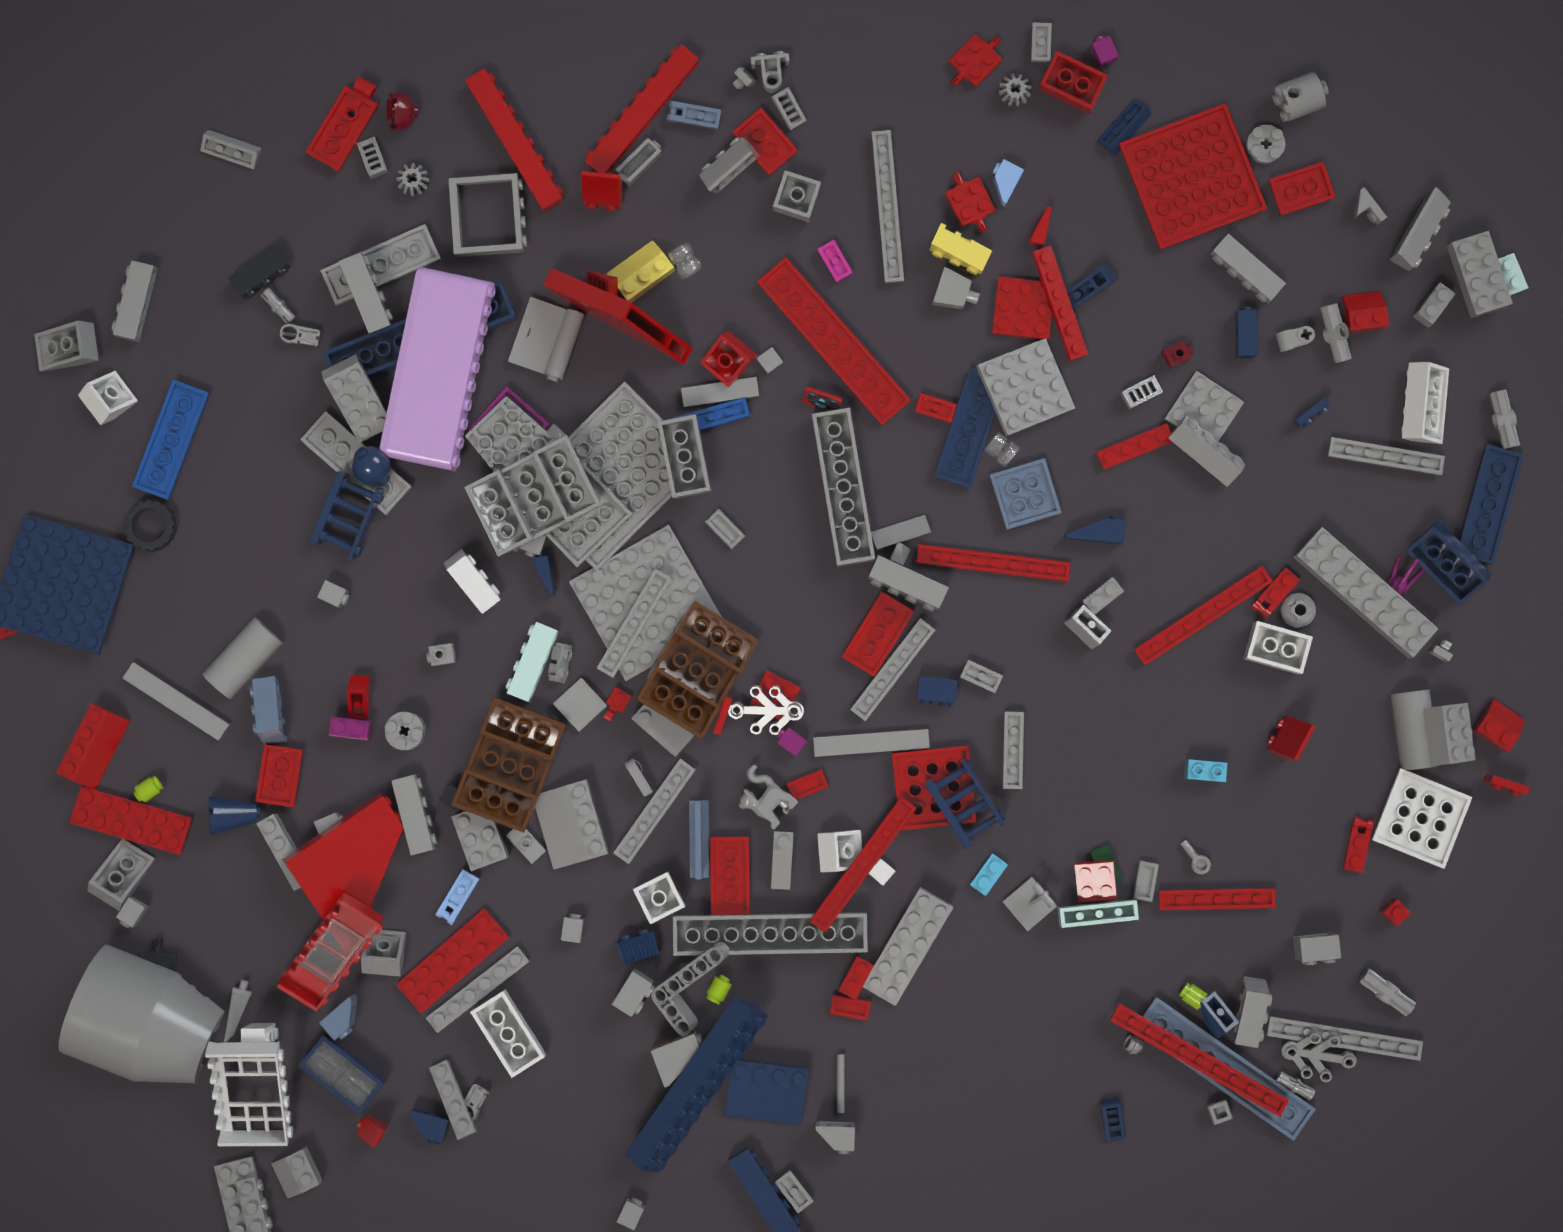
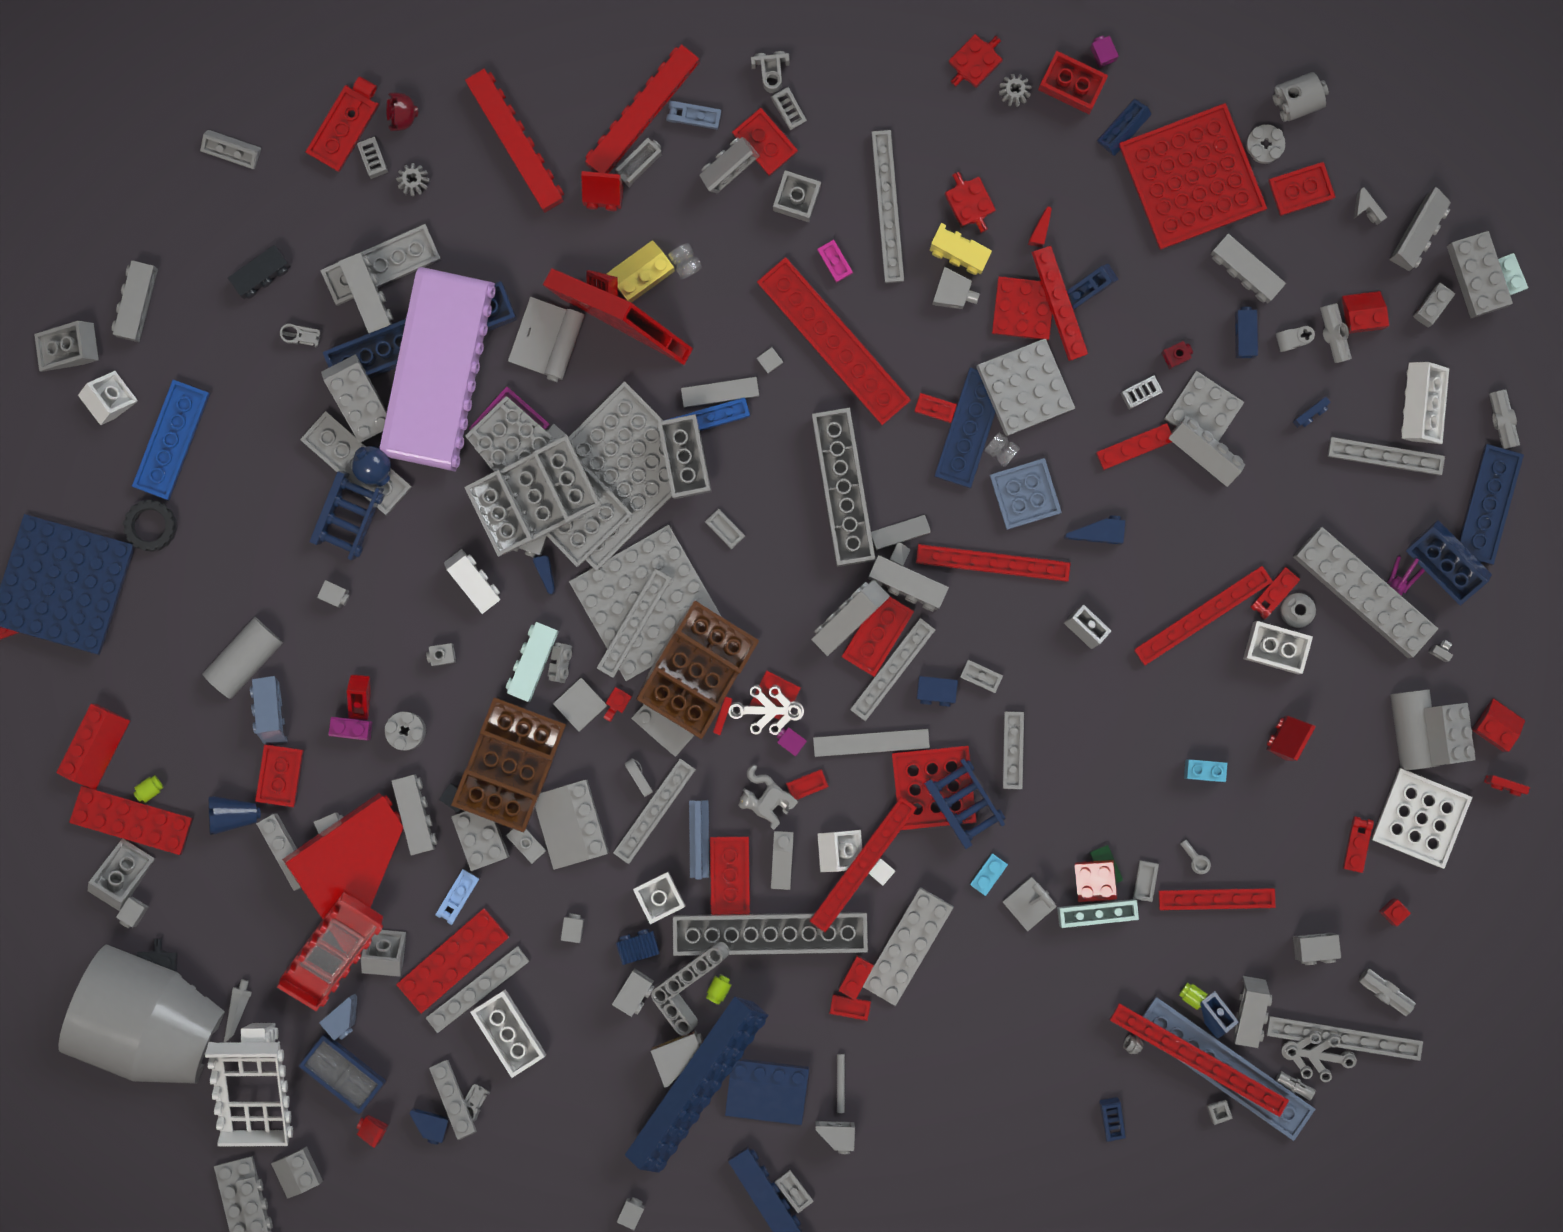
light grey tile [123,662,230,741] -> none
light grey pin [261,288,296,324] -> none
light grey window [449,173,527,257] -> none
red slope [700,331,758,387] -> none
light grey tile [733,67,757,89] -> none
slope [802,387,842,411] -> none
light blue slope [993,159,1024,207] -> none
light grey plate [1031,23,1052,63] -> none
light grey brick [1081,578,1124,615] -> none
none -> light grey brick [811,580,890,656]

